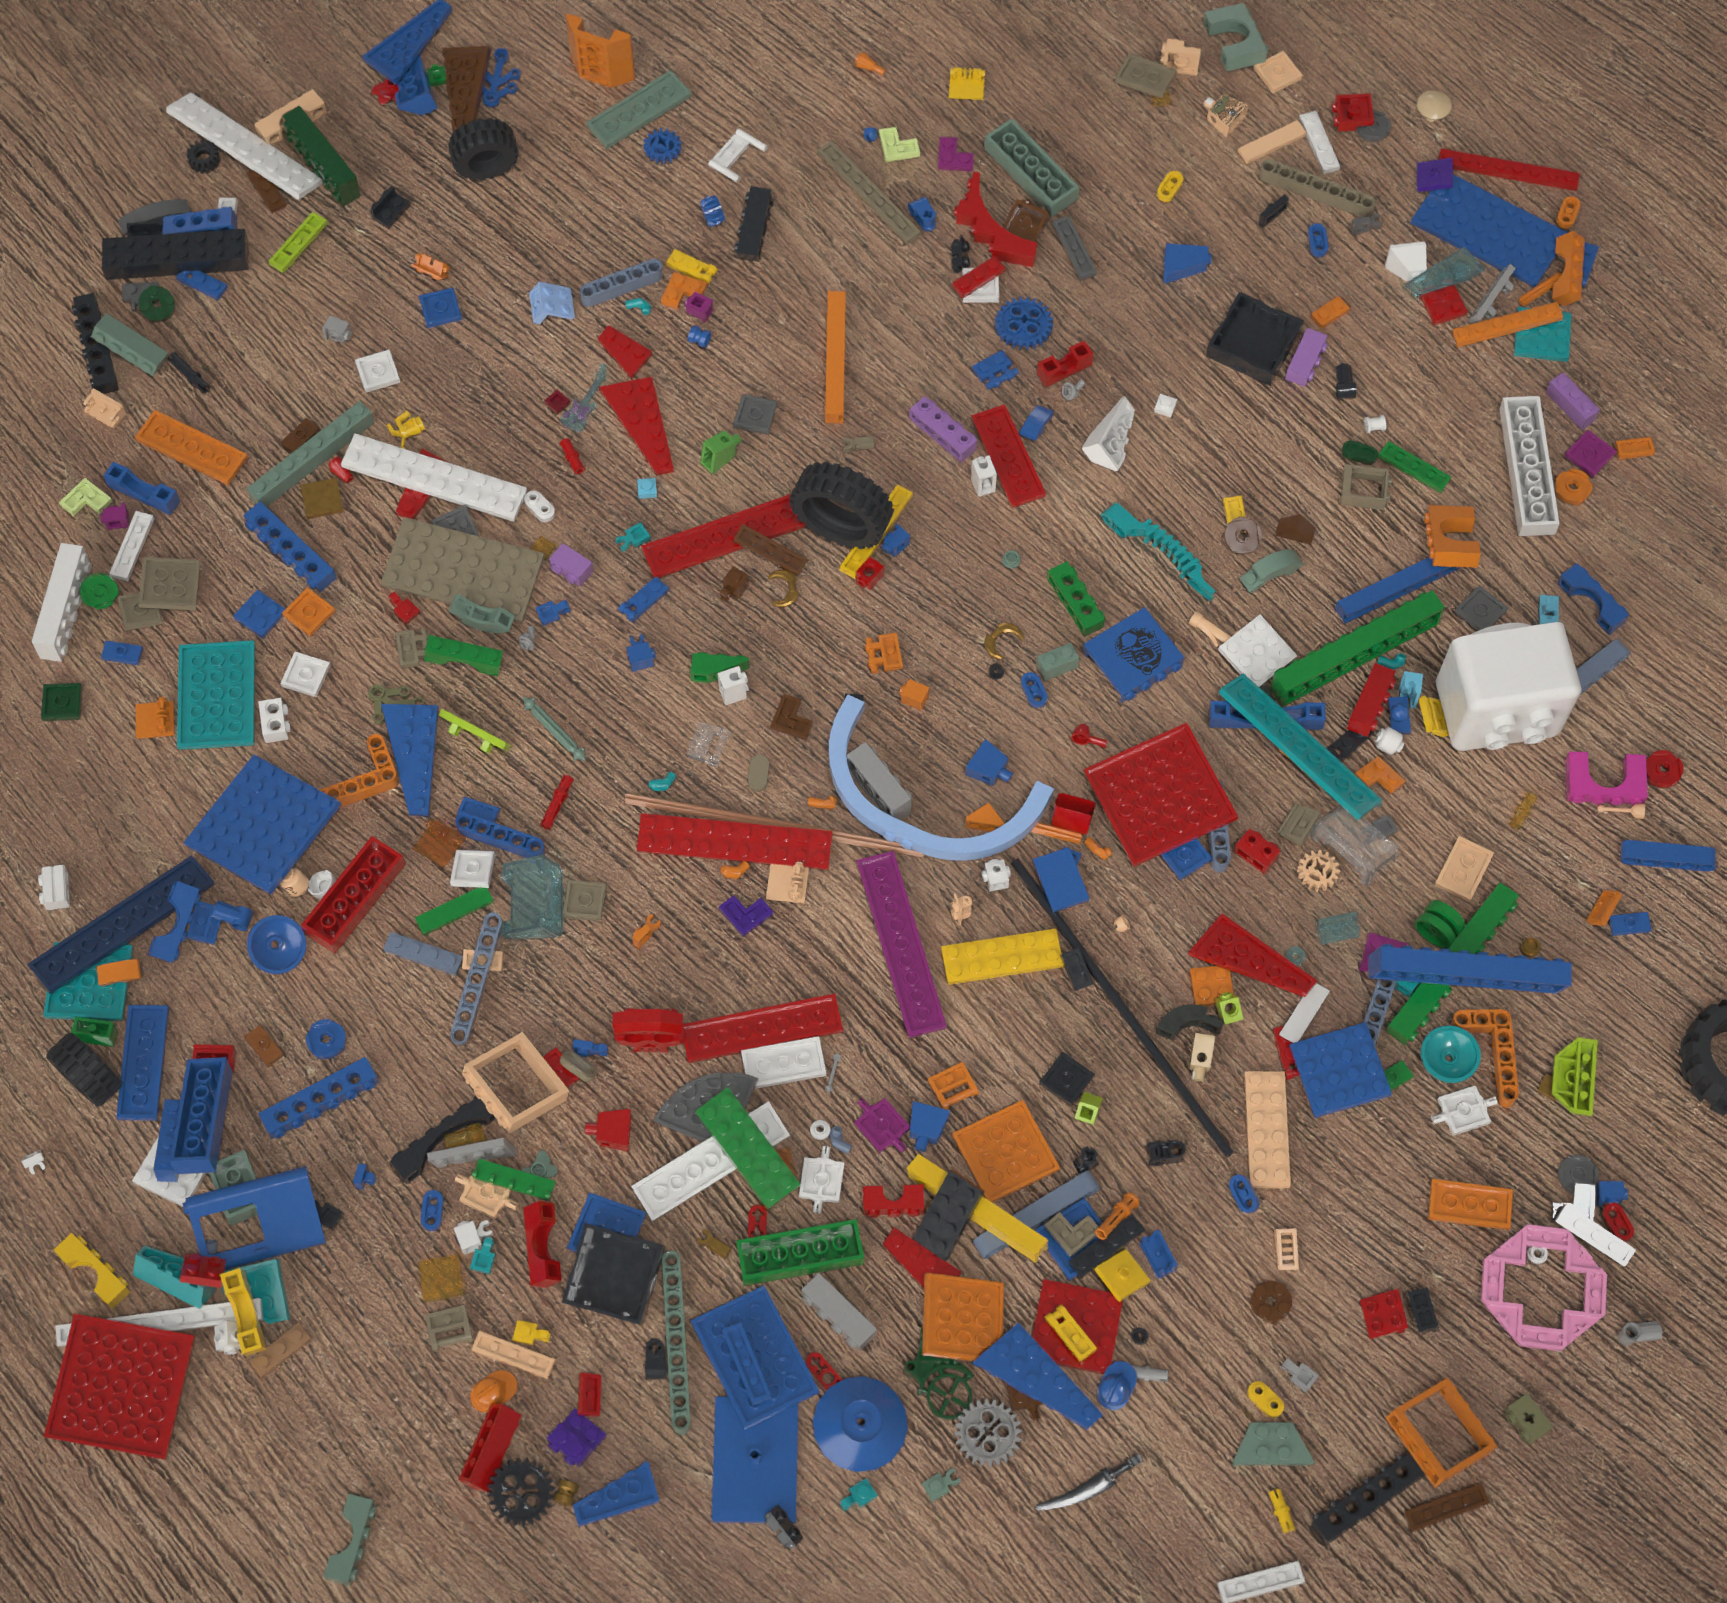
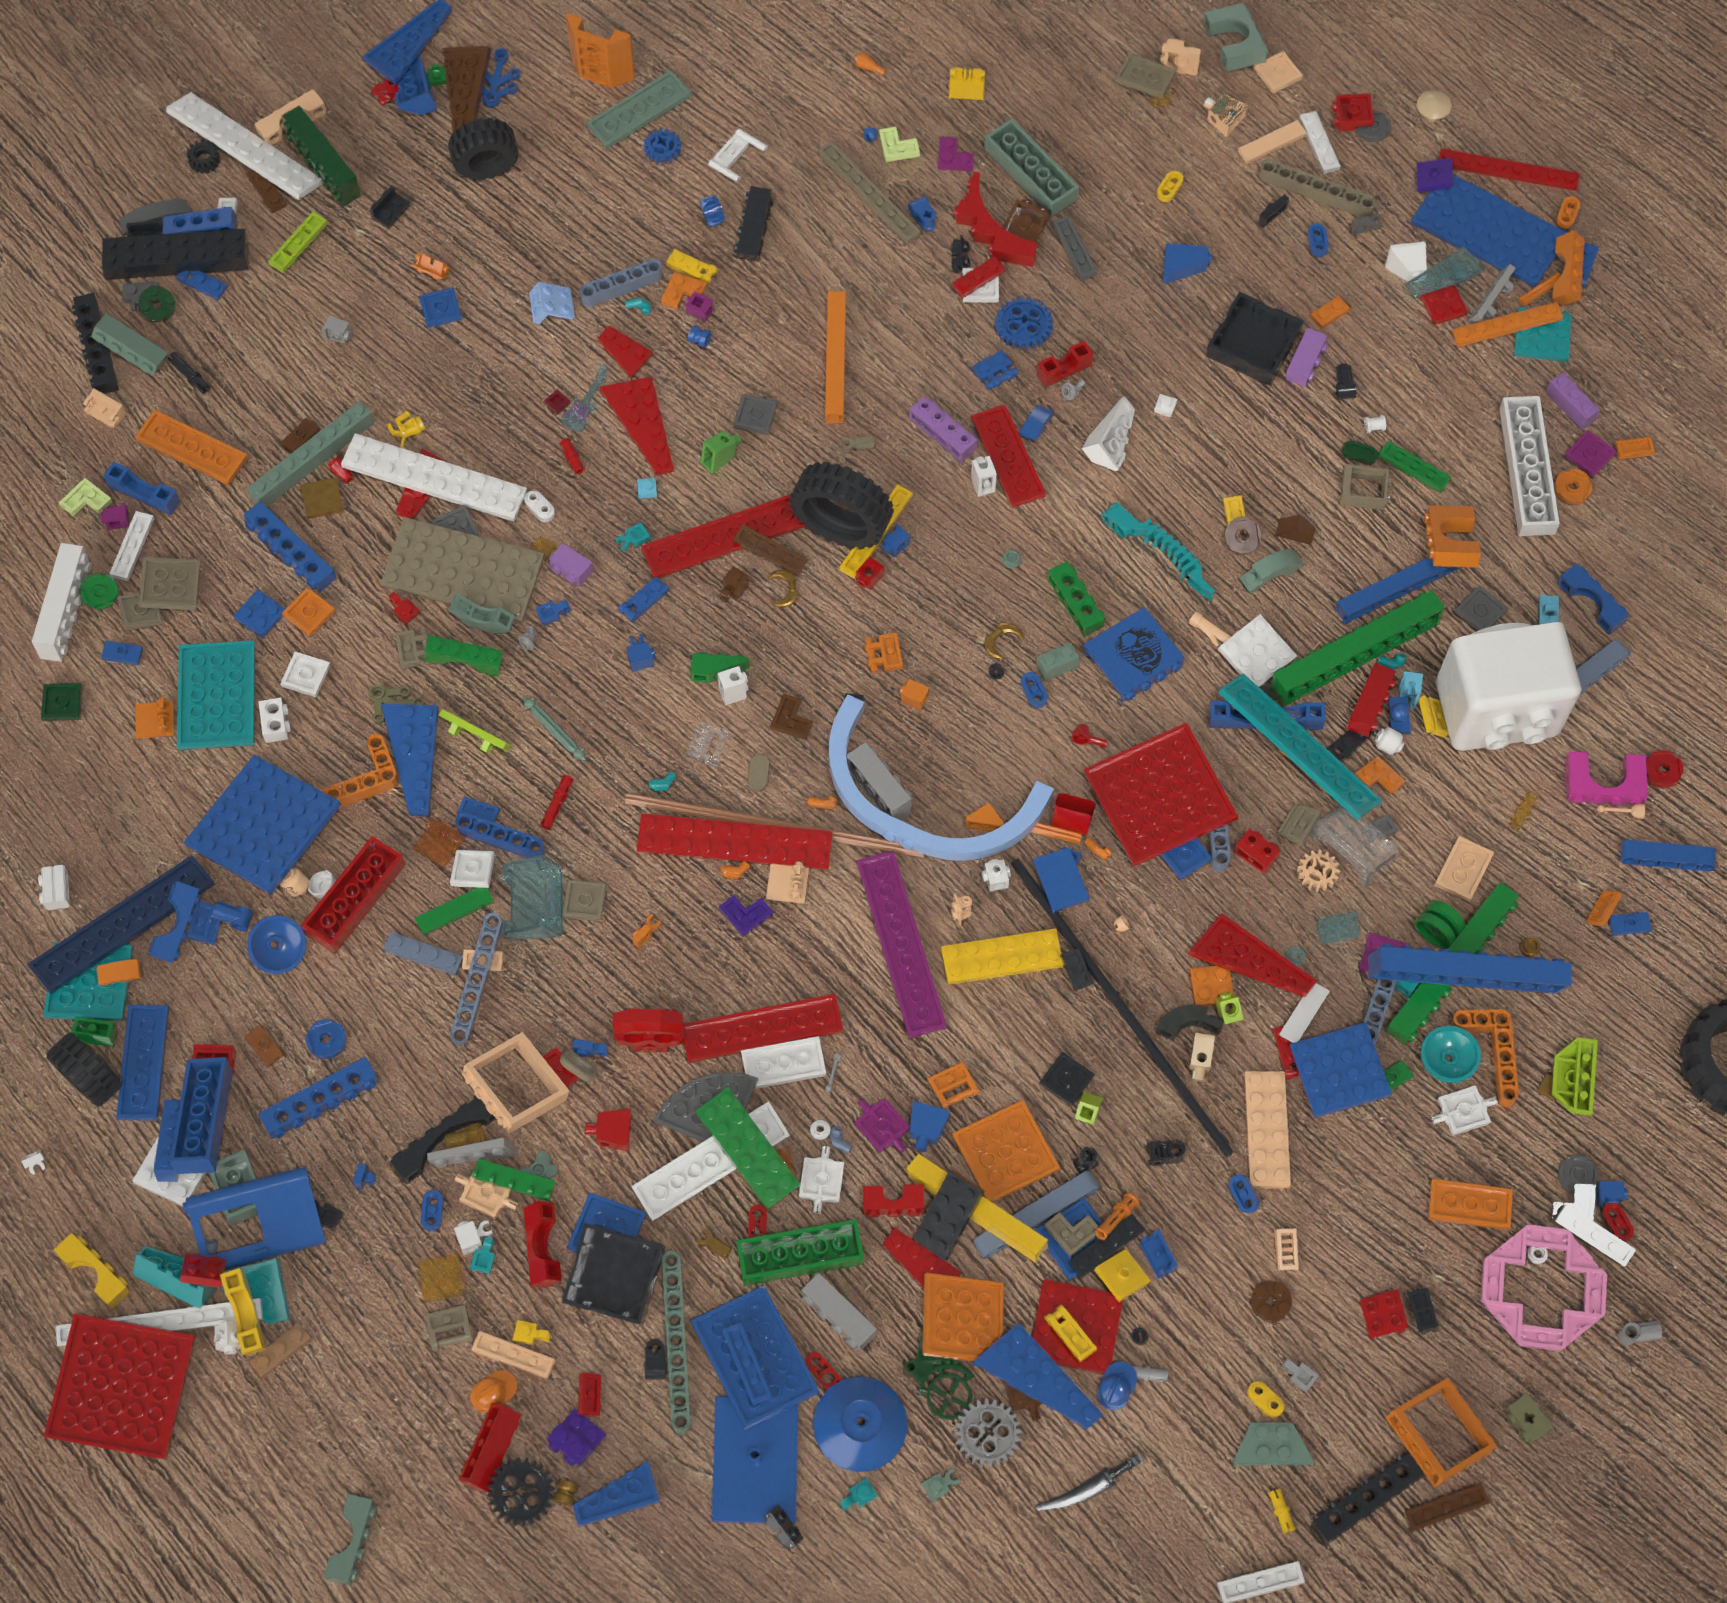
white plate [355,350,400,393] -> none
blue torso [965,739,1014,786] -> none

